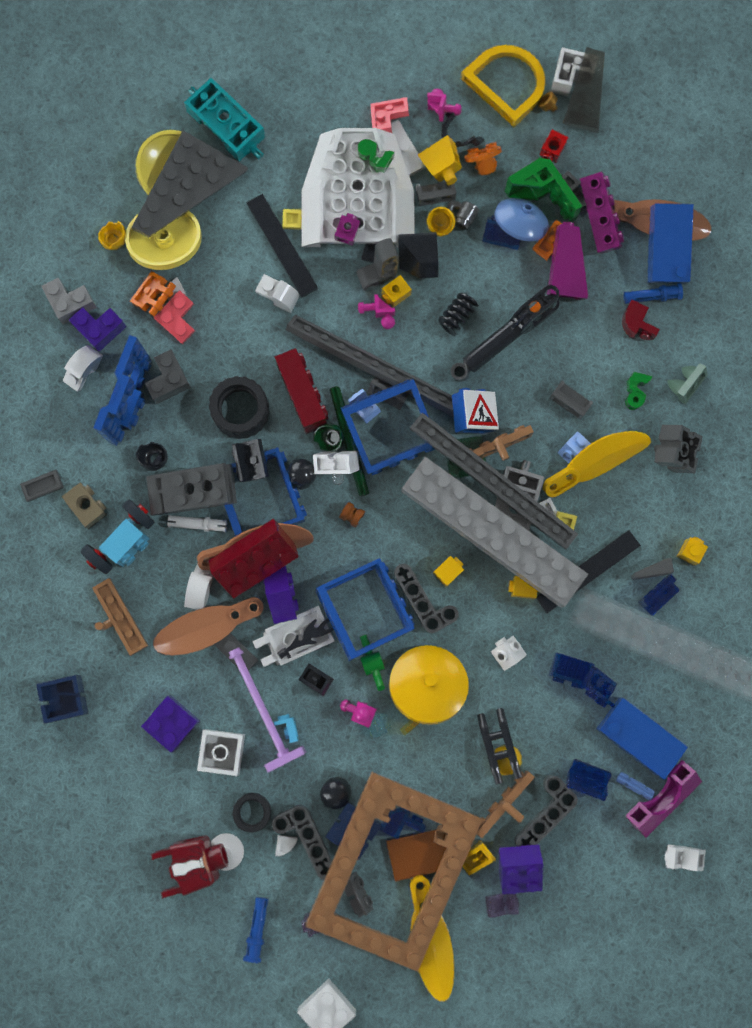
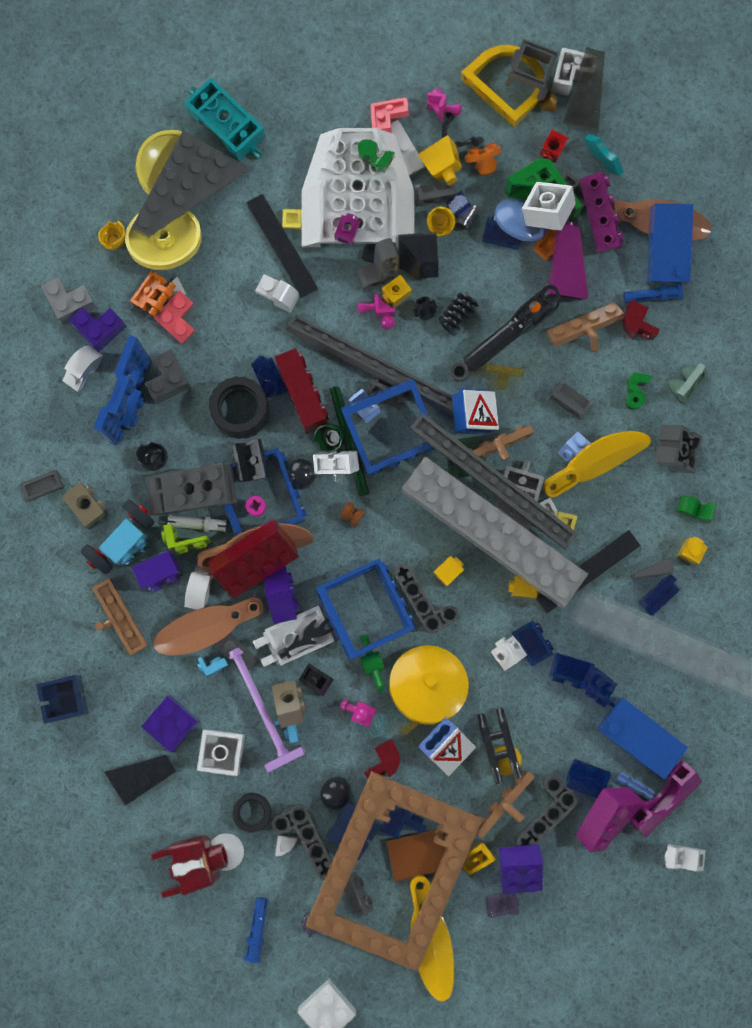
none -> black wing [104,755,177,806]
none -> dark purple brick [132,551,183,593]
none -> lime bracket [161,524,211,555]
none -> medium azure bracket [197,657,230,677]
none -> dark pink wheel [246,496,267,517]
none -> clear blue bracket [251,355,287,398]
none -> dark tan brick [272,680,306,728]
none -> dark red brick [364,738,400,779]
none -> black gear [413,296,437,320]
none -> piece [418,717,476,776]
none -> clear blue tile [446,191,472,217]
none -> clear yellow tile [484,364,524,389]
none -> dark grey piece [506,39,558,100]
none -> clear blue bracket [511,620,554,667]
none -> white brick [522,182,576,230]
none -> medium nougat plate [546,302,624,352]
none -> magenta wedge [575,787,644,852]
none -> teal tile [584,134,624,176]
none -> green leg [676,495,717,524]

